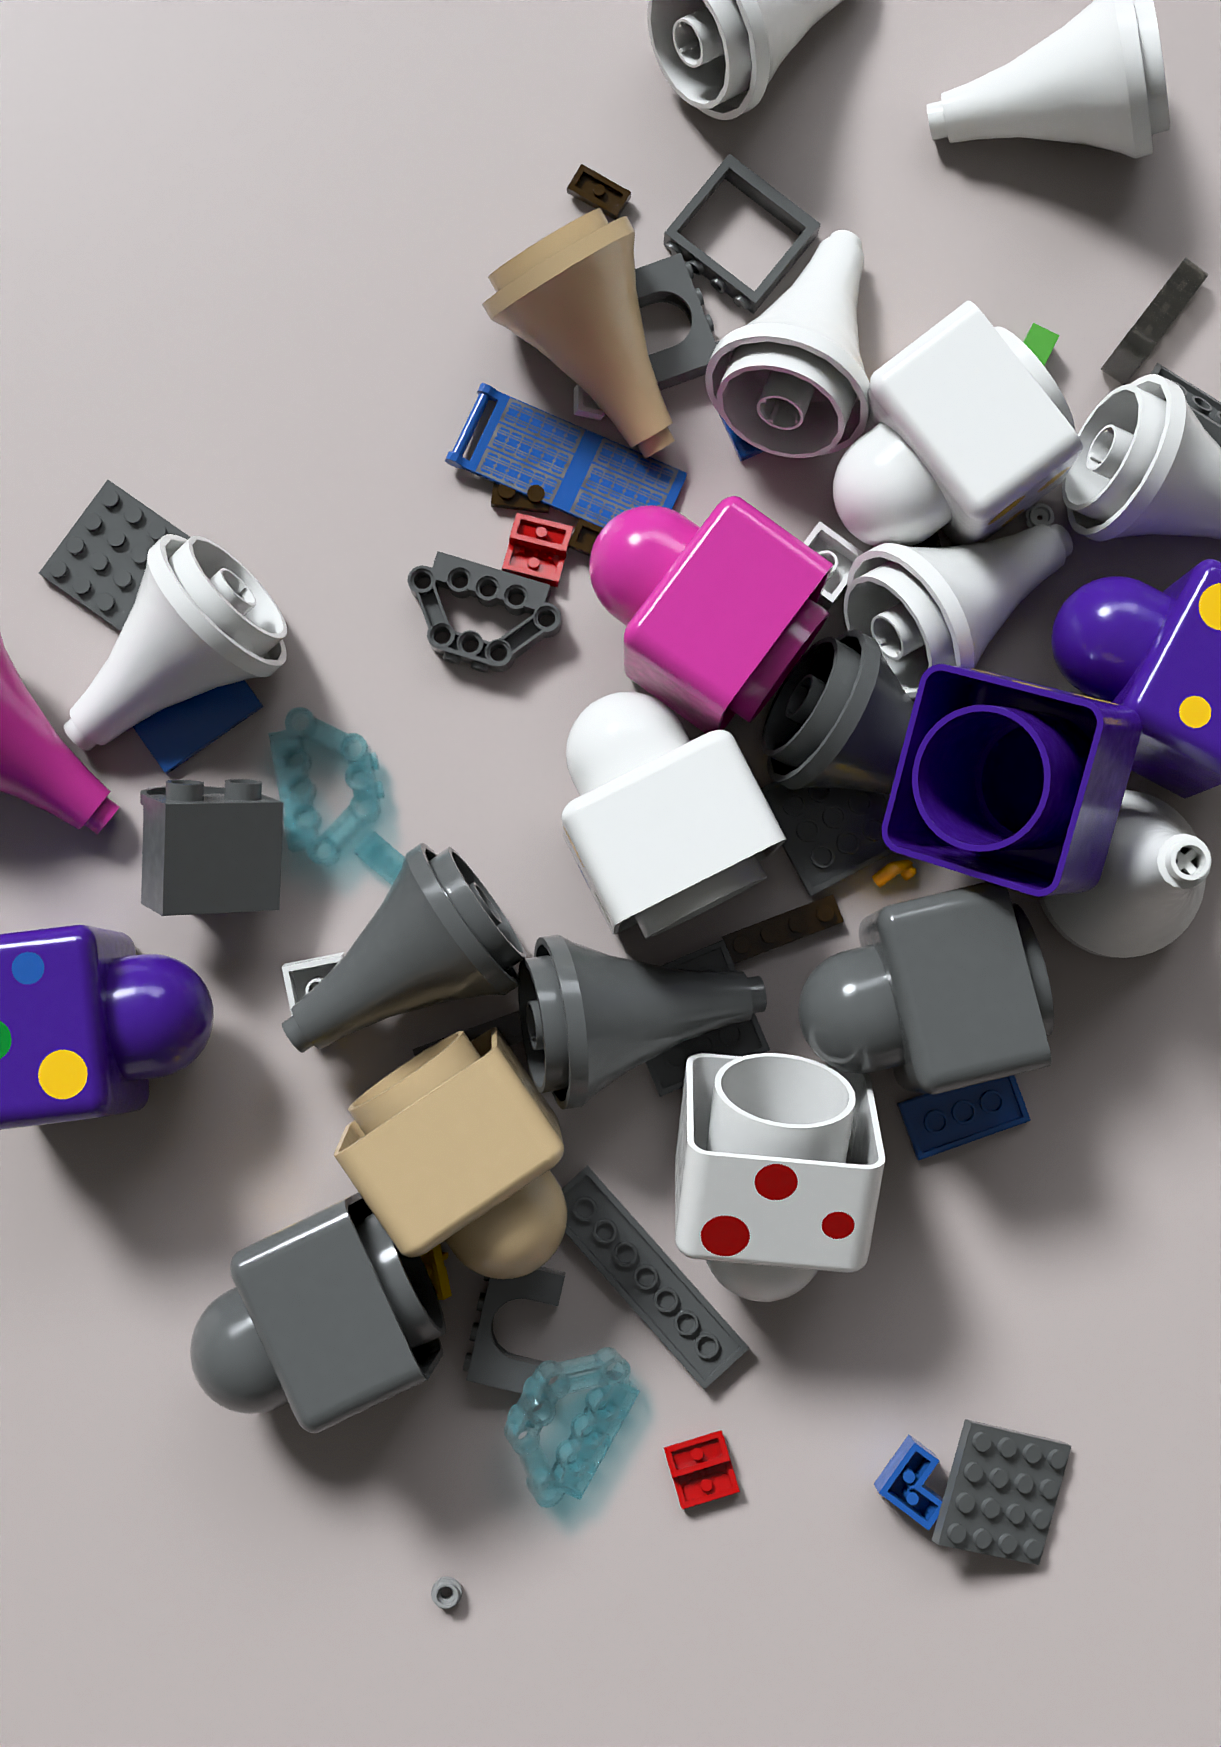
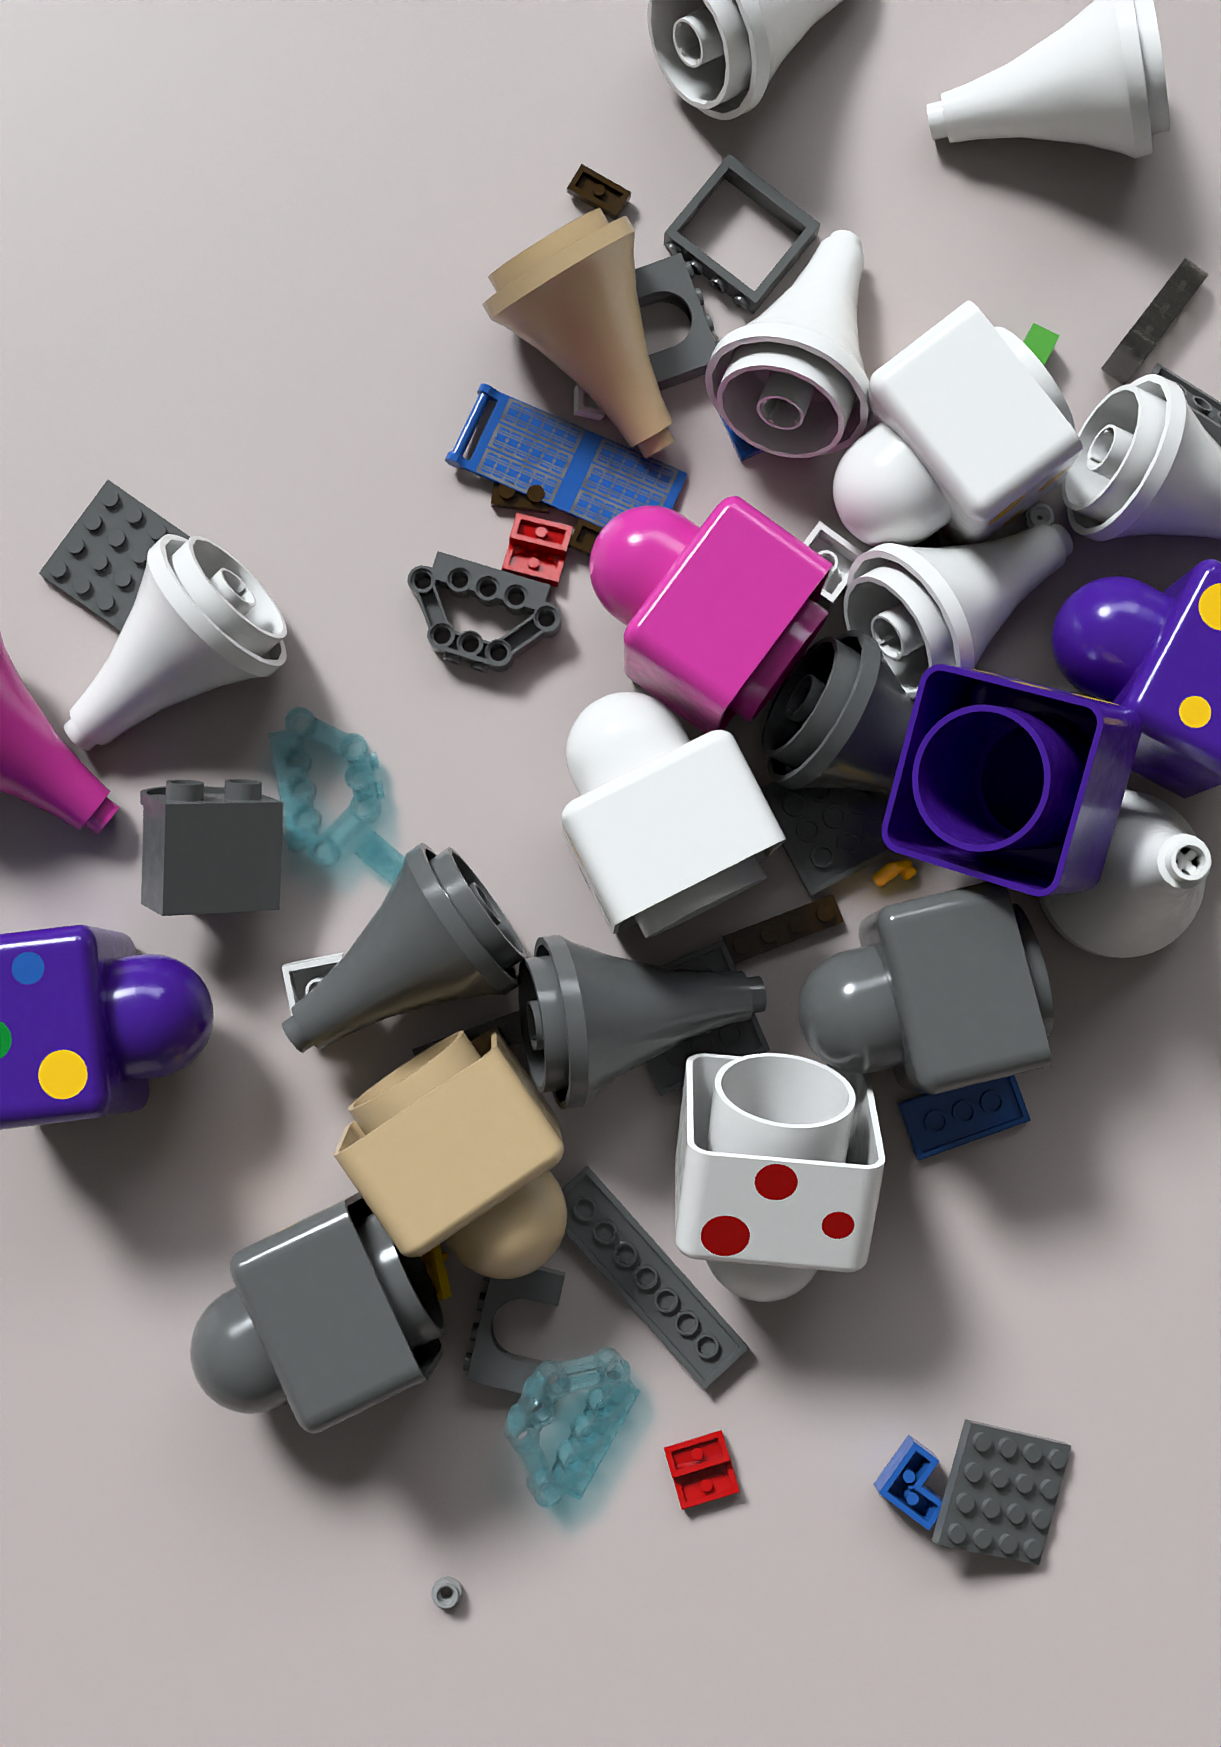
blue tile [133,680,264,774] -> none

